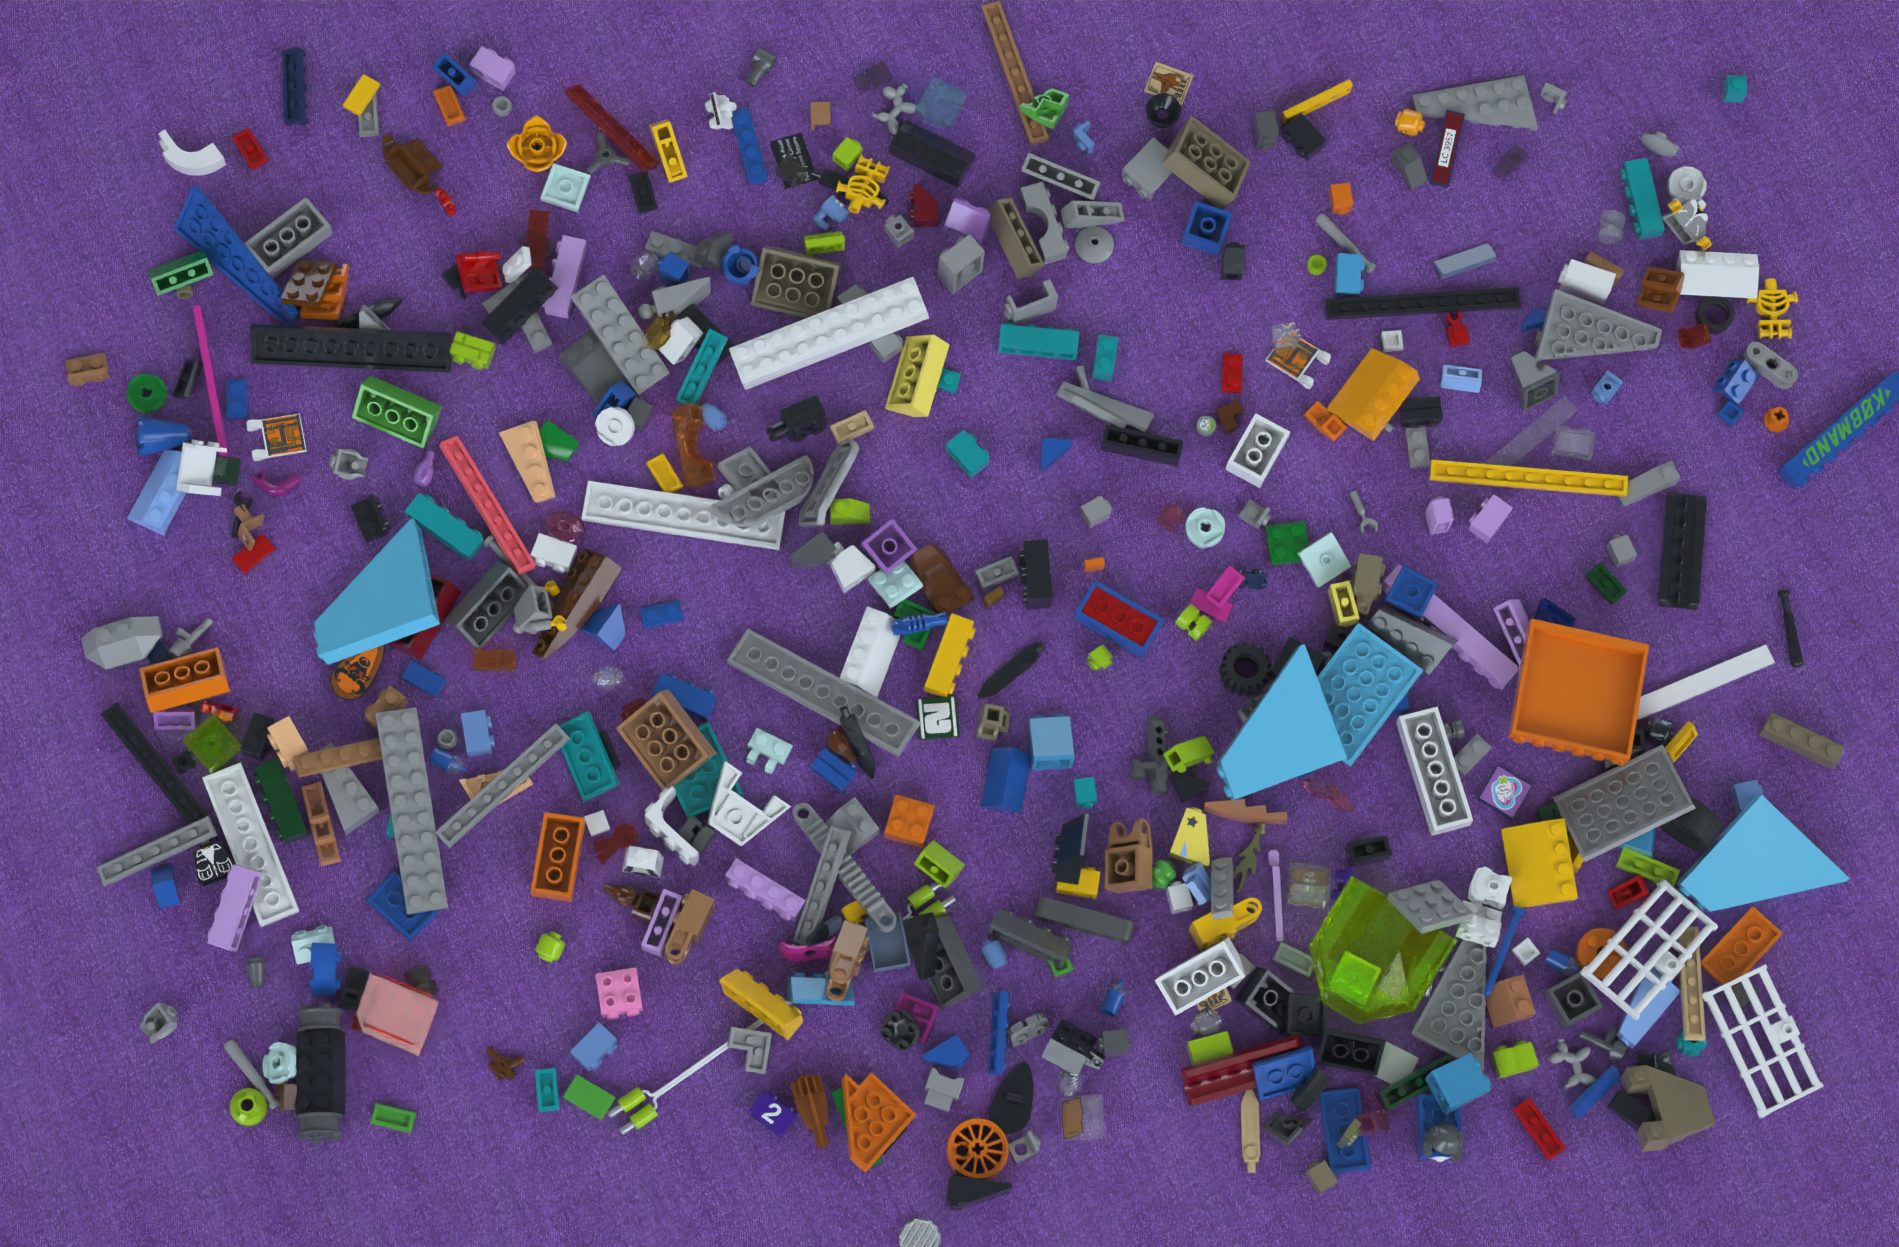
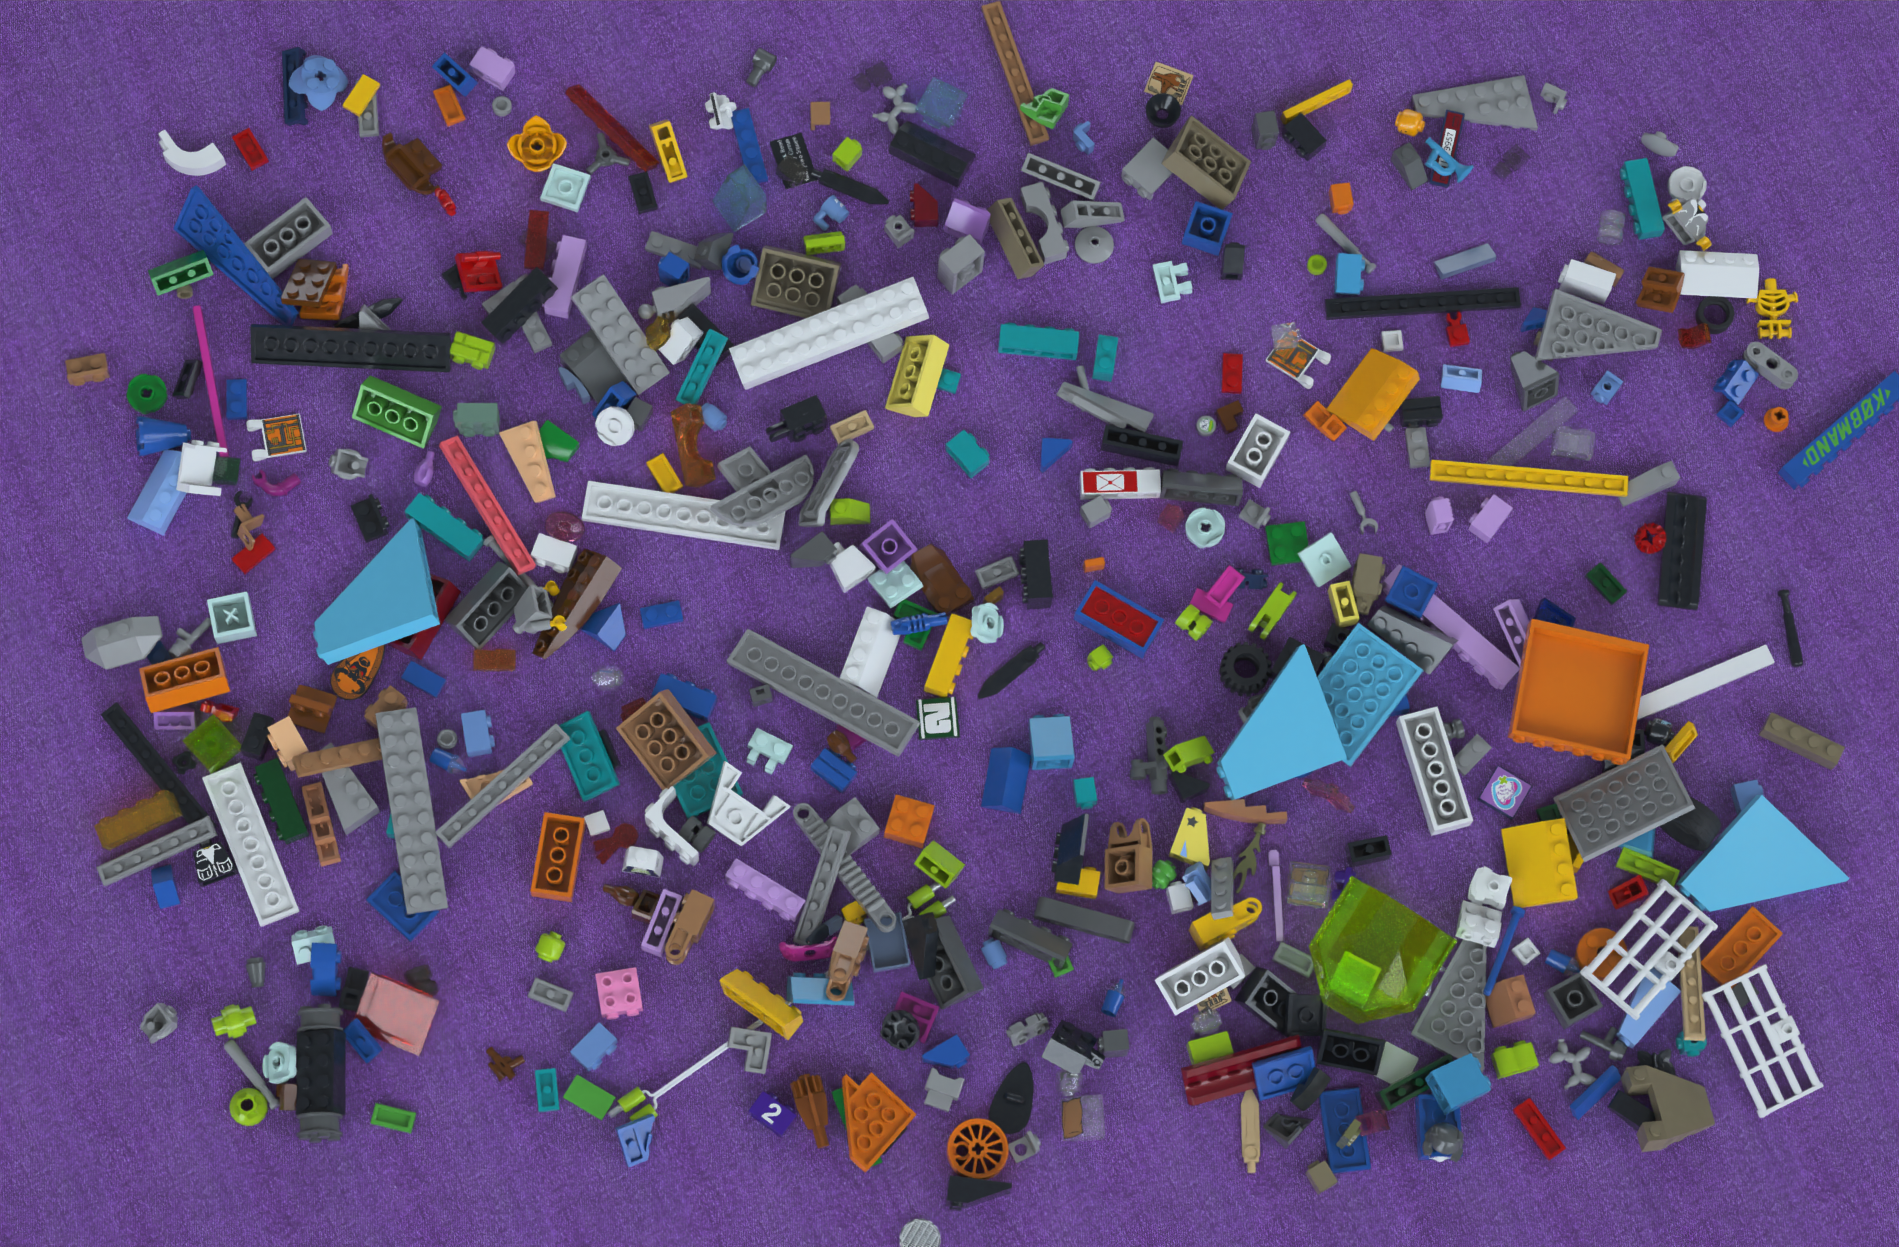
lavender brick [207,864,263,952] -> none
white plate [503,246,532,283] -> none
clear head [630,251,659,281] -> none
white tile [718,484,736,499] -> none
yellow piece [836,154,890,214] -> none
black piece [839,706,875,779] -> none
dark tan brick [975,703,1010,741] -> none
blue plate [988,991,1010,1076] -> none
light grey panel [1003,279,1058,325] -> none
light grey plate [1388,880,1473,934] -> none
light grey brick [1606,534,1637,568] -> none
teal brick [1722,75,1747,103] -> none
none -> clear yellow brick [94,790,182,850]
none -> light aqua brick [207,591,257,644]
none -> lime piece [211,1004,256,1039]
none -> dark orange bracket [287,684,337,734]
none -> medium blue brick [288,55,348,111]
none -> blue plate [343,1018,383,1064]
none -> sand green brick [453,403,500,437]
none -> light grey plate [528,977,574,1012]
none -> sand blue slope [558,367,590,405]
none -> wing [615,1114,655,1167]
none -> clear light blue slope [712,164,767,232]
none -> dark grey piece [749,684,773,707]
none -> light aqua plate [971,603,1004,644]
none -> white brick [1079,467,1161,500]
none -> light aqua plate [1153,261,1192,303]
none -> dark grey slope [1160,468,1243,506]
none -> lime piece [1248,582,1297,641]
none -> dark azure piece [1425,137,1474,183]
none -> red gear [1634,522,1666,554]

